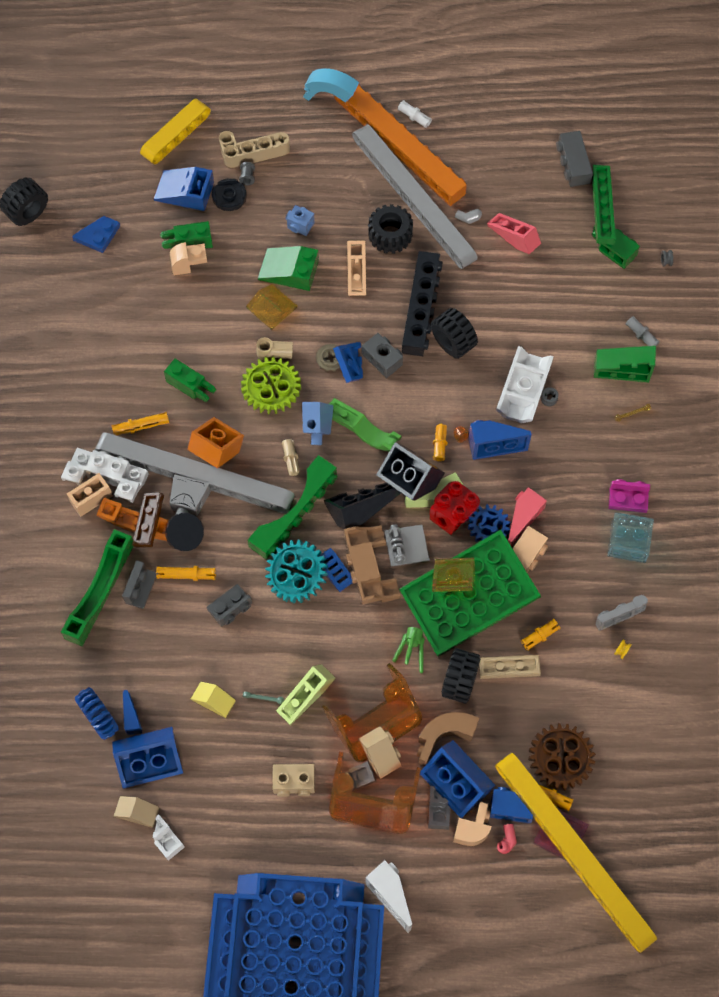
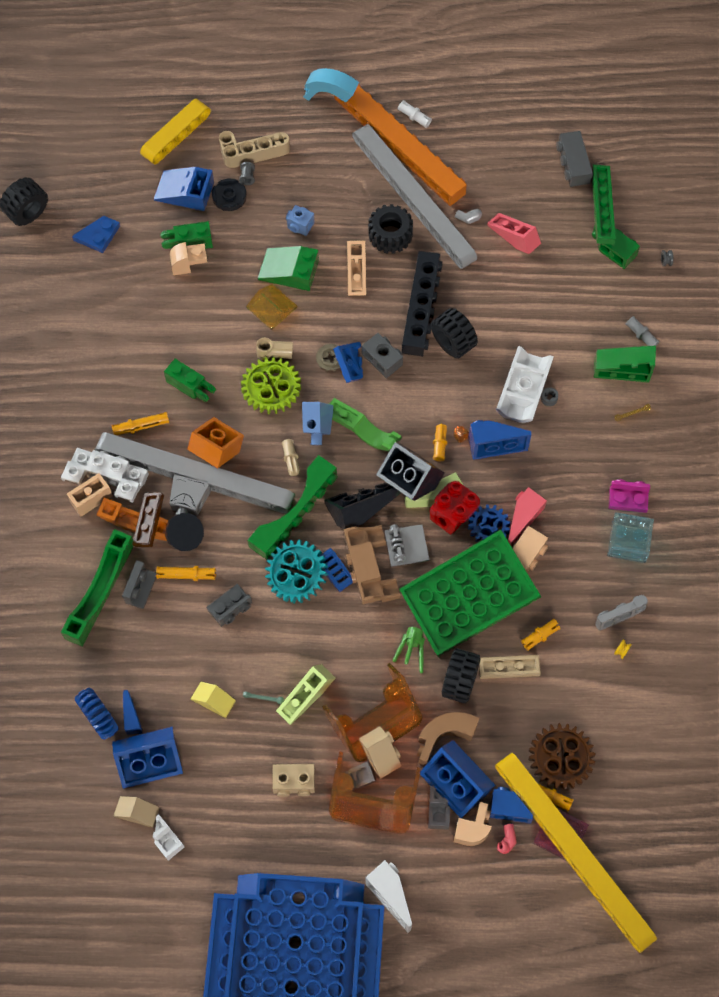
clear yellow slope [432,558,475,592] -> none

